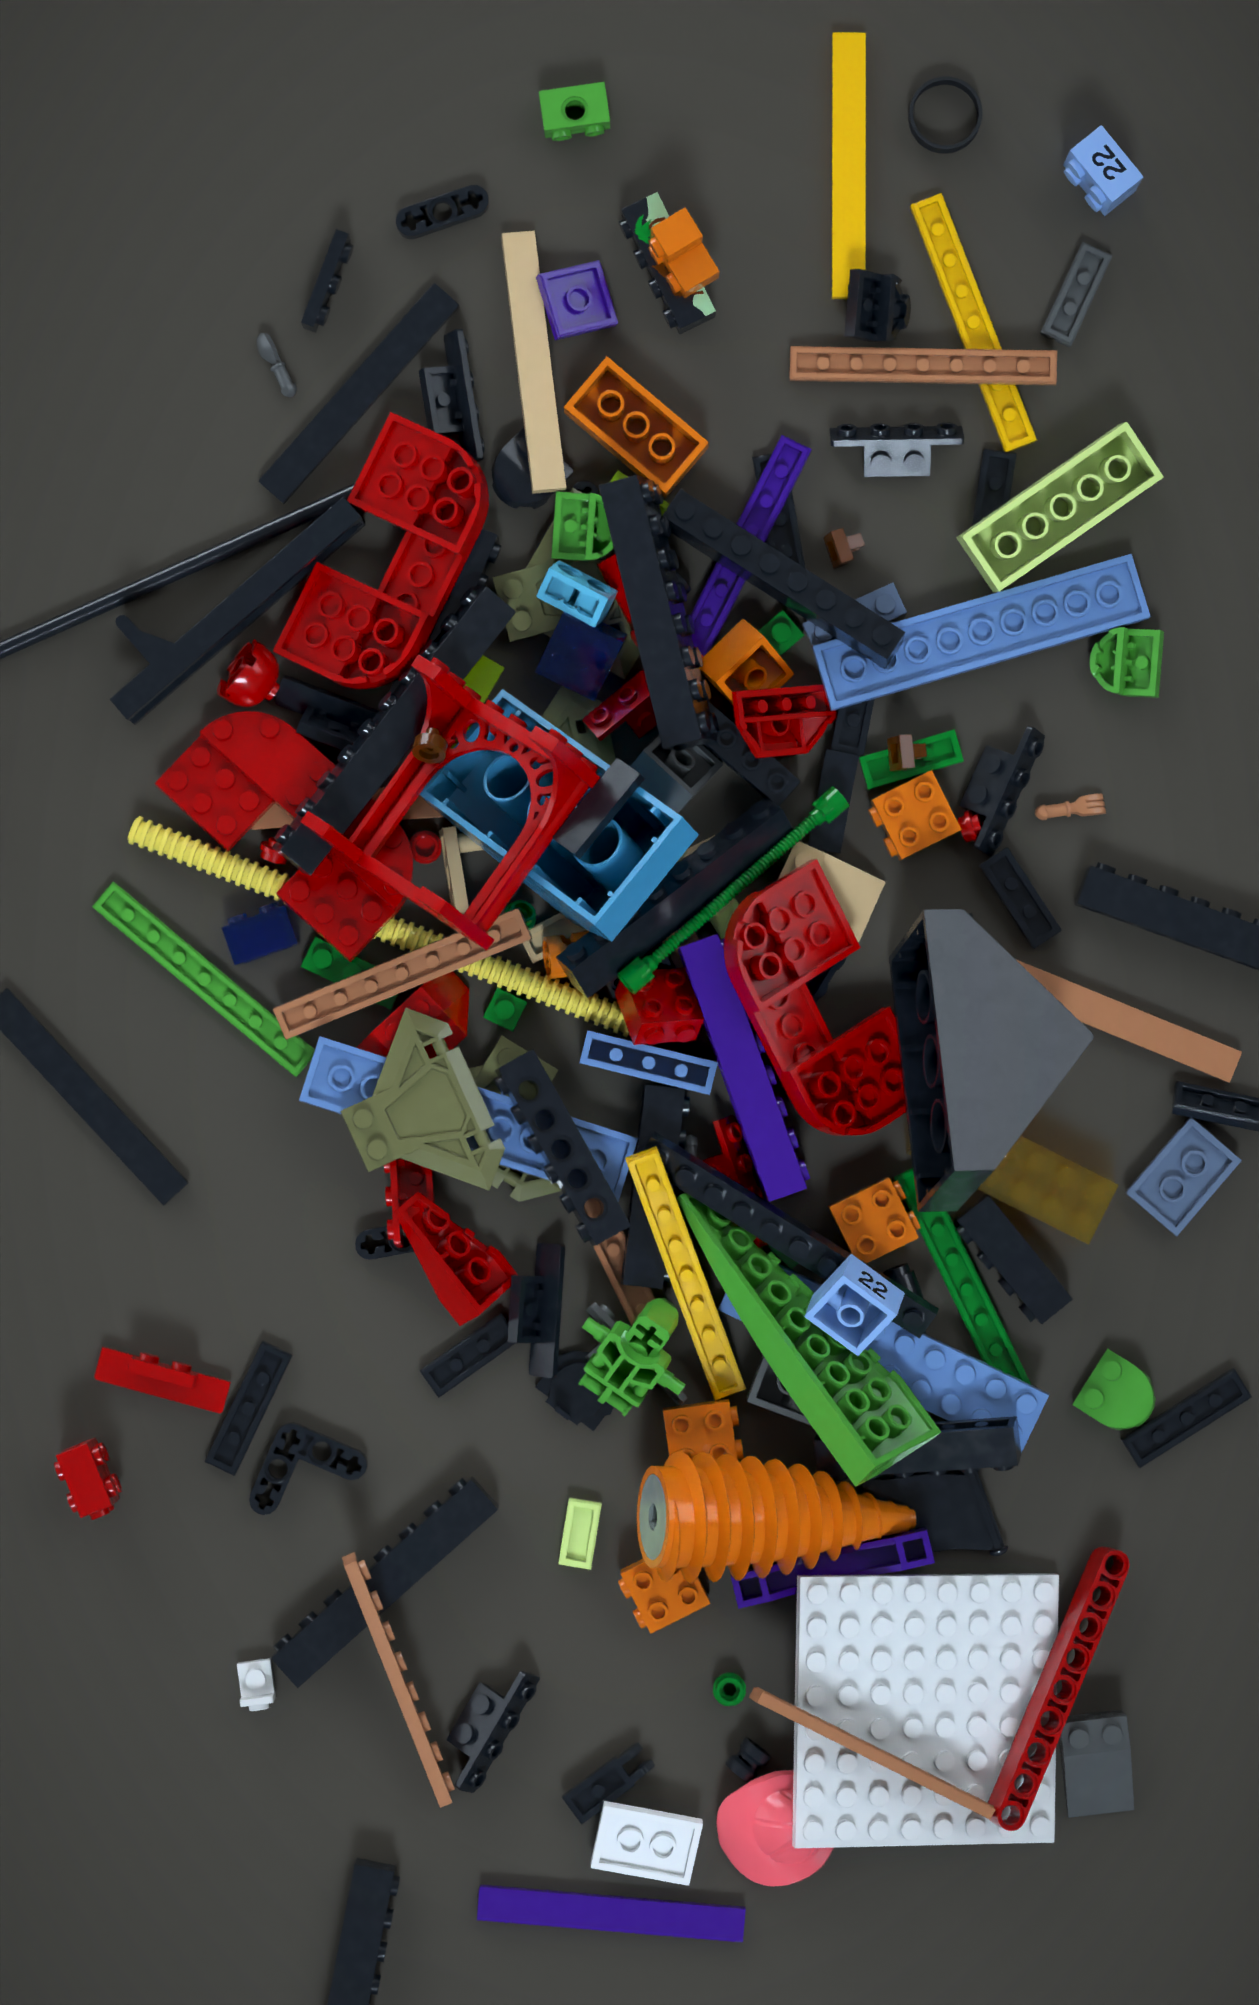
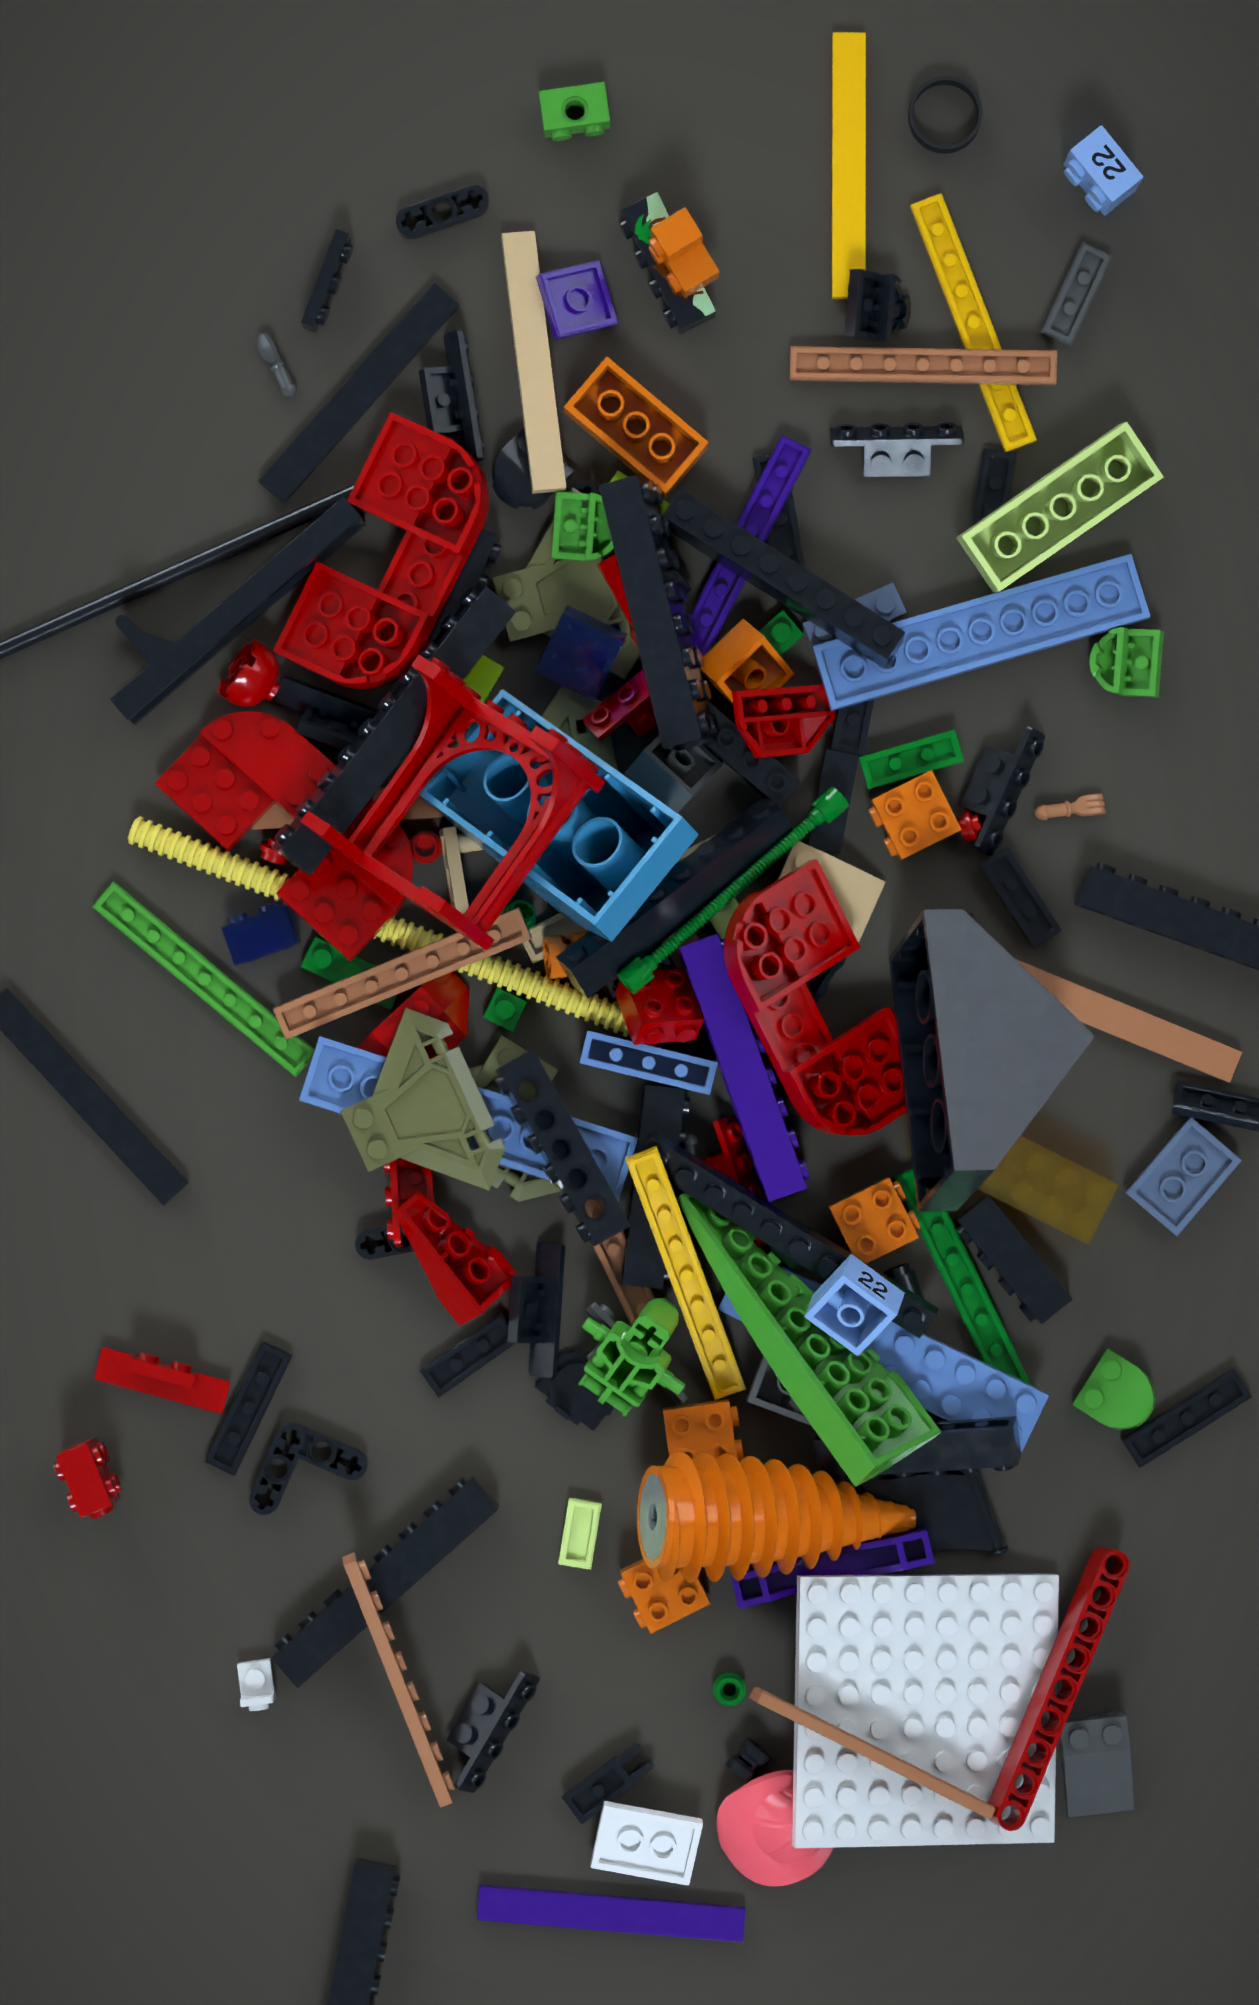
reddish brown tile [412,728,448,764] -> none
medium azure brick [536,560,618,628] -> none
black tile [552,758,645,859] -> none
reddish brown tile [823,528,865,569] -> none
reddish brown tile [887,734,927,772] -> none

